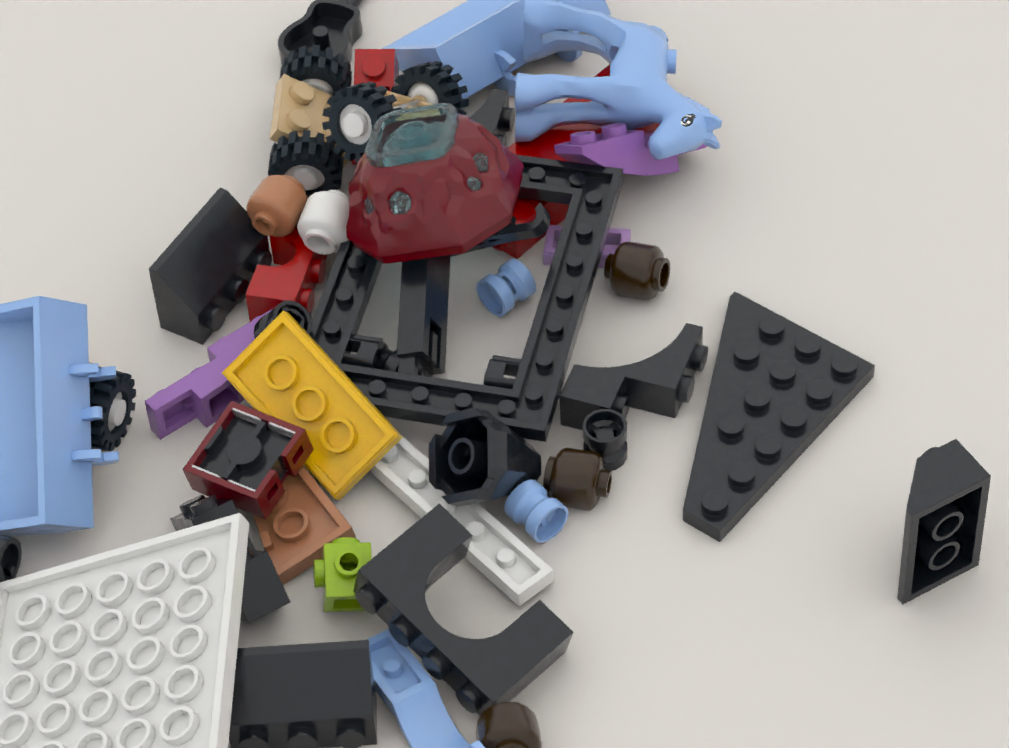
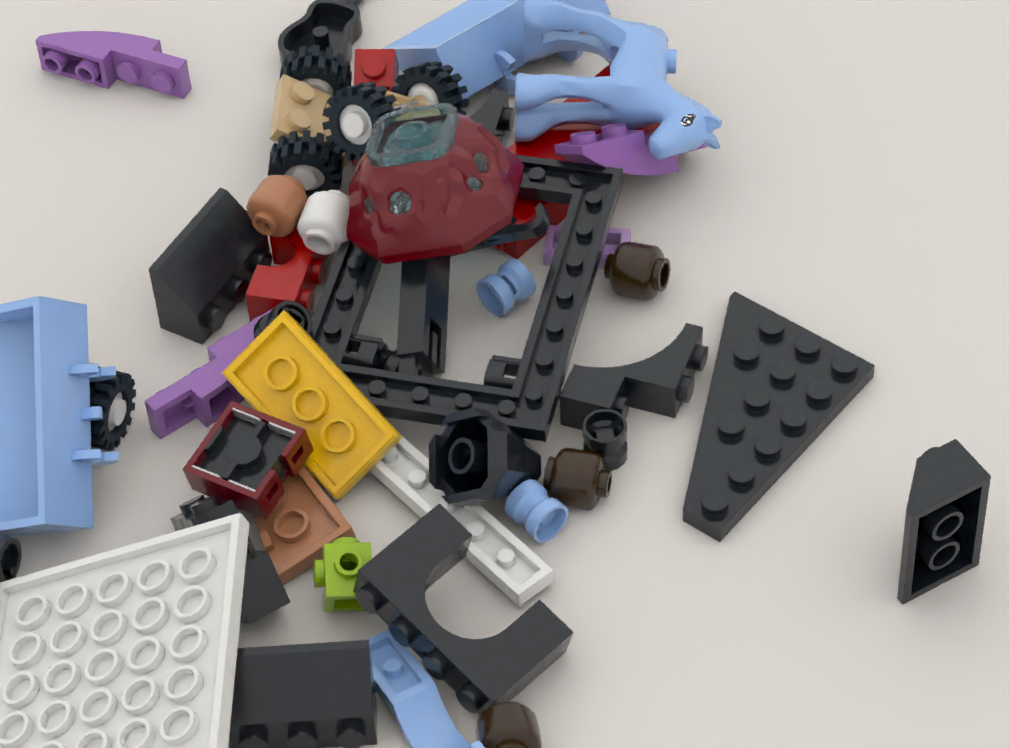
none -> medium lavender slope [35,31,192,99]

